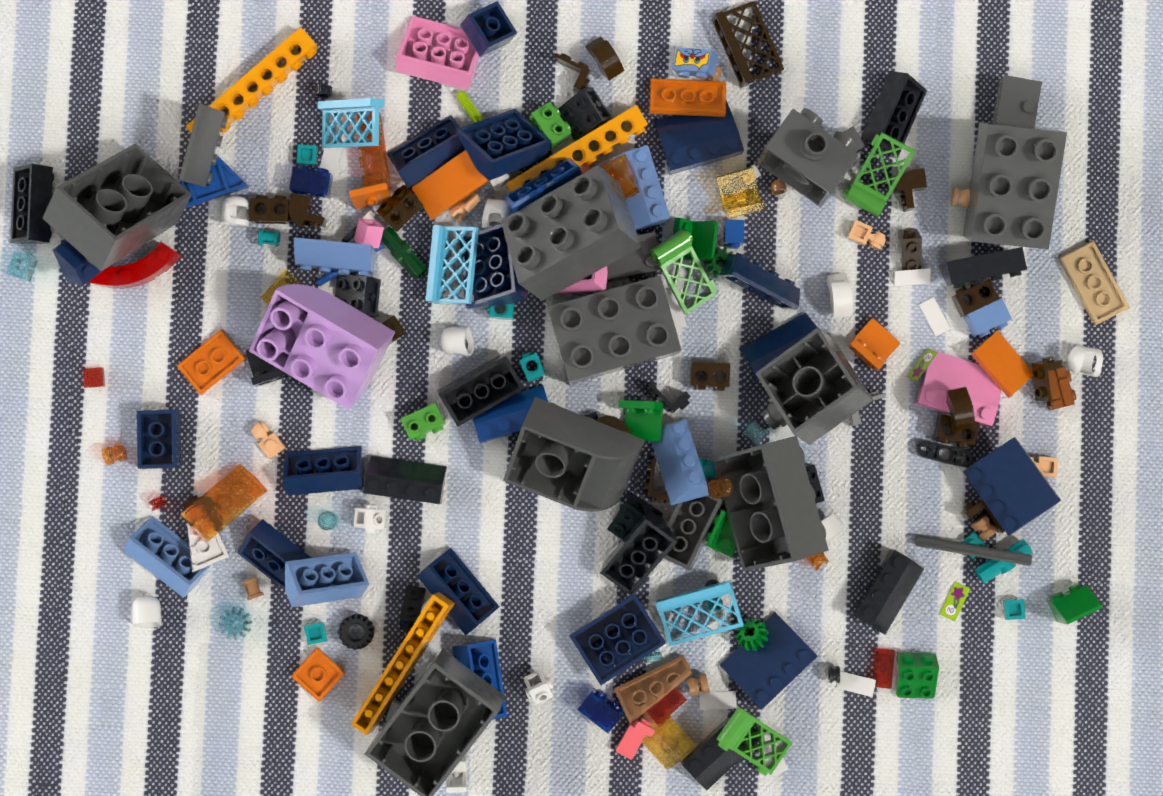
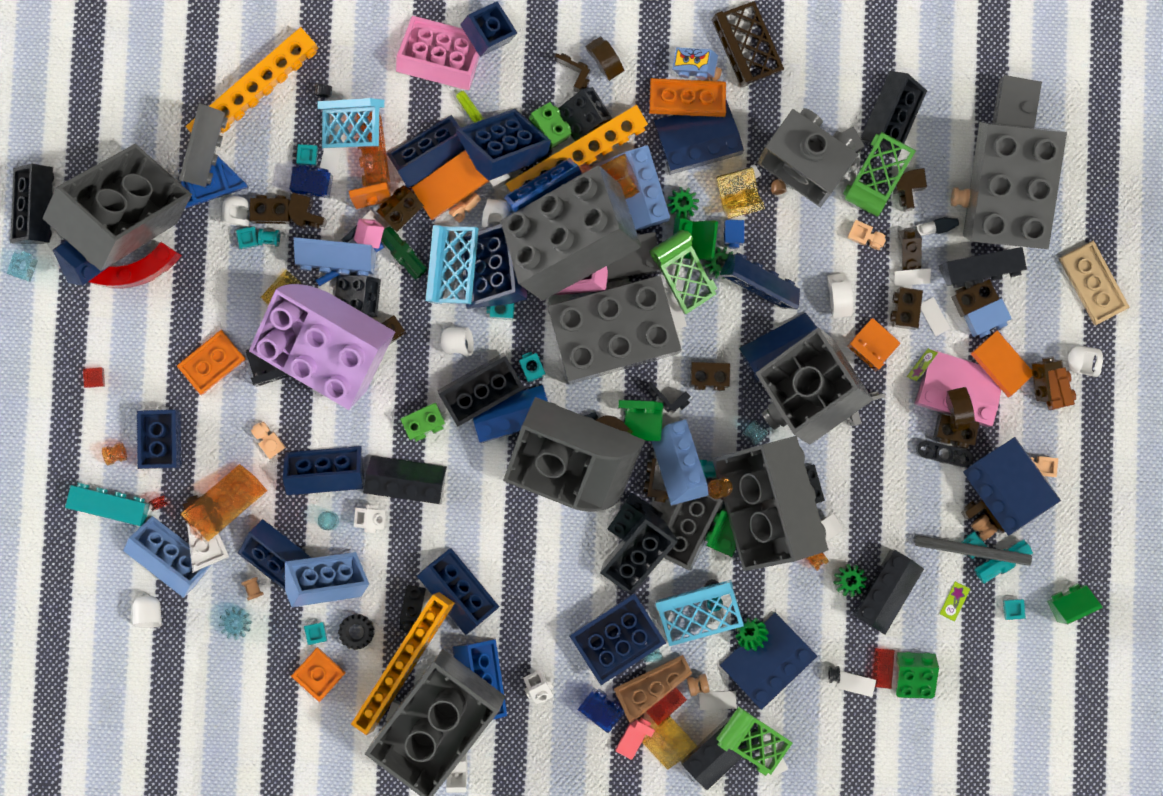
none -> teal brick [65,483,150,526]
none -> teal plate [236,226,259,250]
none -> green gear [667,187,699,219]
none -> green gear [833,564,867,597]
none -> dark brown brick [890,287,923,330]
none -> piece [916,217,959,236]

